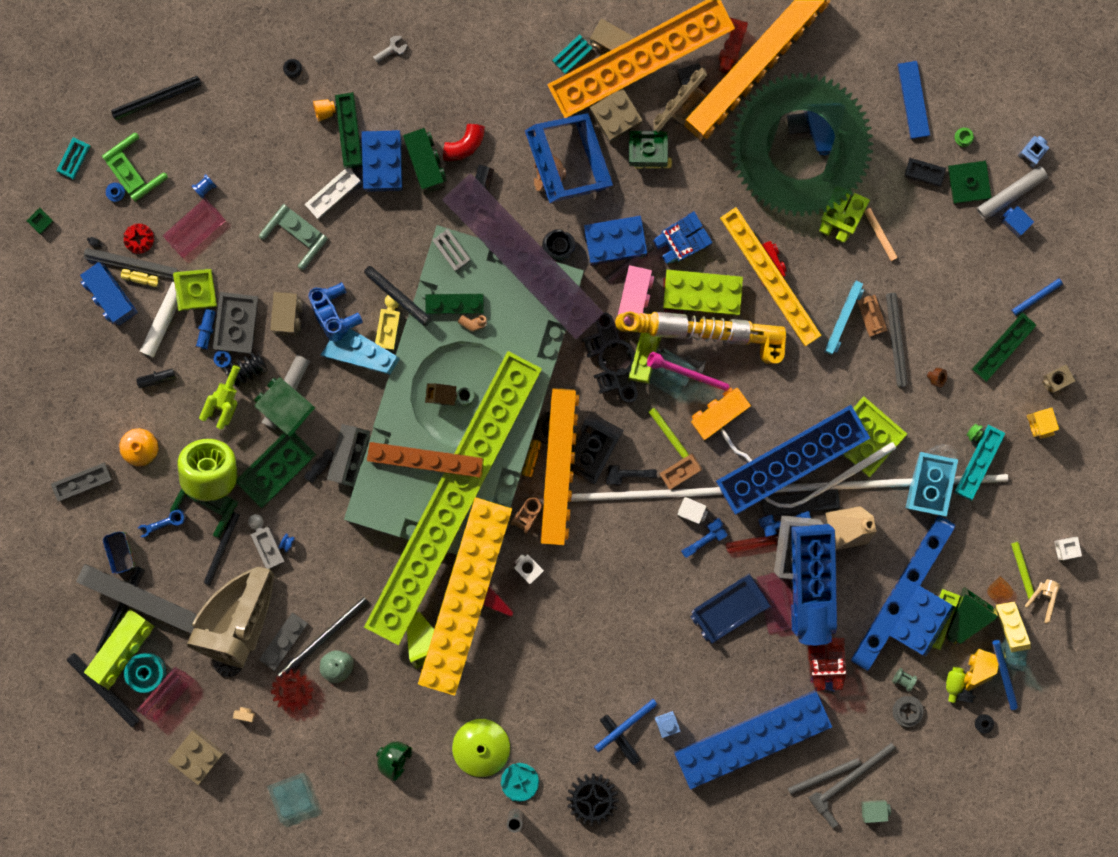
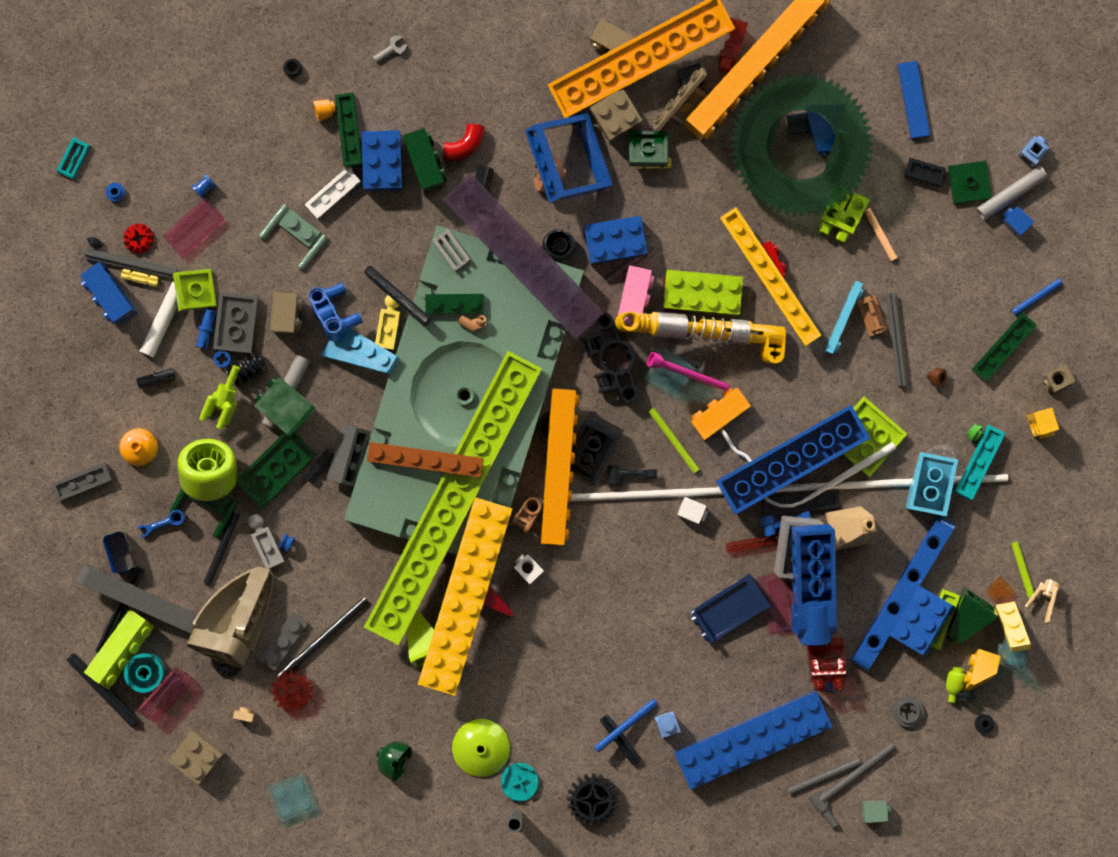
dark green plate [26,207,54,235] -> none
bright green plate [102,133,168,202] -> none
black axle [111,76,202,120] -> none
sand green hair [319,651,354,683] -> none
dark brown brick [425,383,457,405] -> none
yellow axle [522,439,541,477] -> none
teal tile [552,34,593,75] -> none
lime plate [629,332,661,384] -> none
blue hips [653,211,712,265] -> none
medium nougat plate [660,453,702,490] -> none
blue brick [681,518,728,558] -> none
sand green bush [892,668,917,692] -> none
bright green plate [954,128,974,147] -> none
blue bar [992,640,1018,710] -> none
white brick [1054,537,1082,560] -> none

